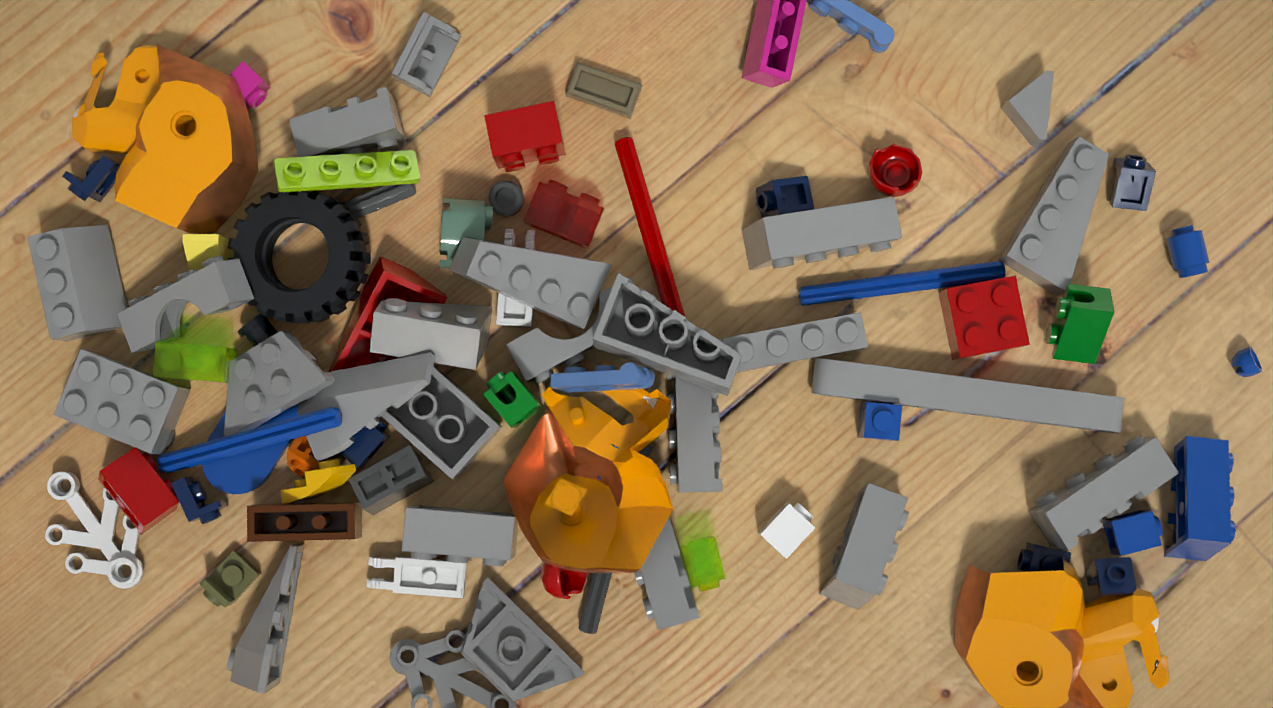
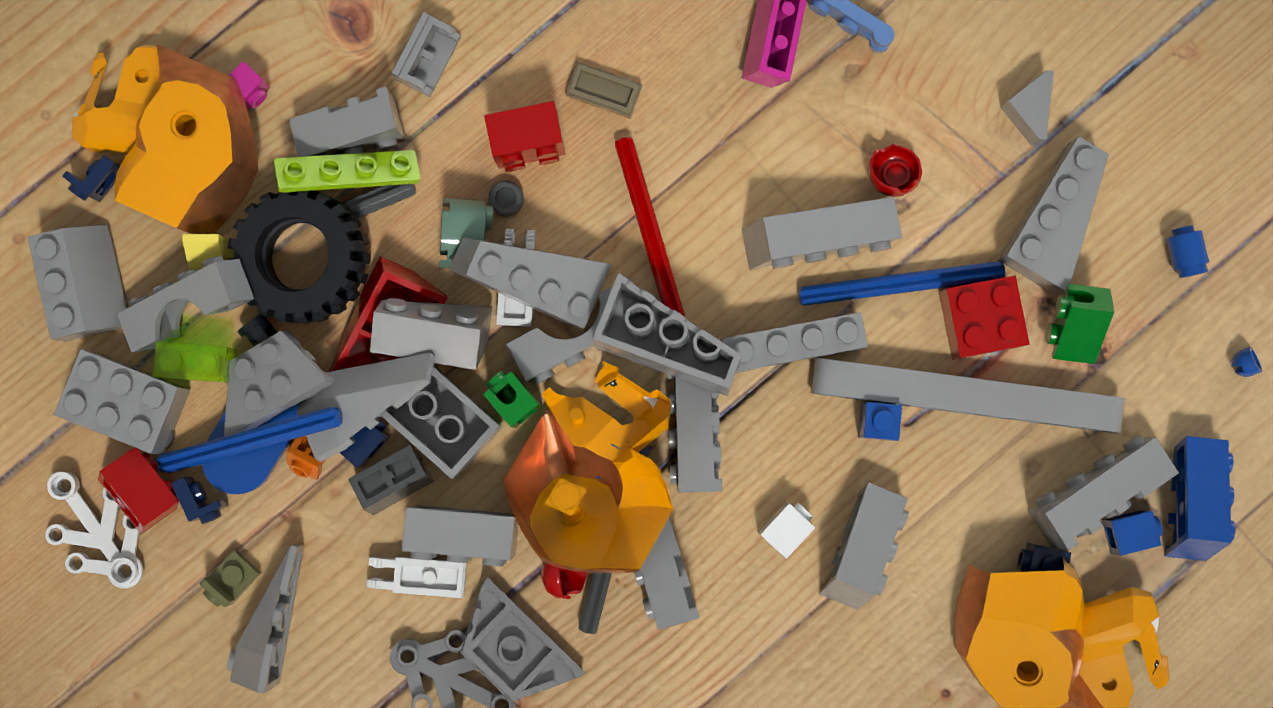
reddish brown brick [247,502,362,542] -> none
yellow slope [281,459,356,504] -> none
clear red brick [524,179,604,249] -> none
medium blue plate [550,362,655,393] -> none
clear neon green brick [680,535,726,591] -> none
dark blue bracket [756,176,815,218] -> none
dark blue bracket [1086,557,1136,595] -> none
bracket [1109,155,1156,211] -> none

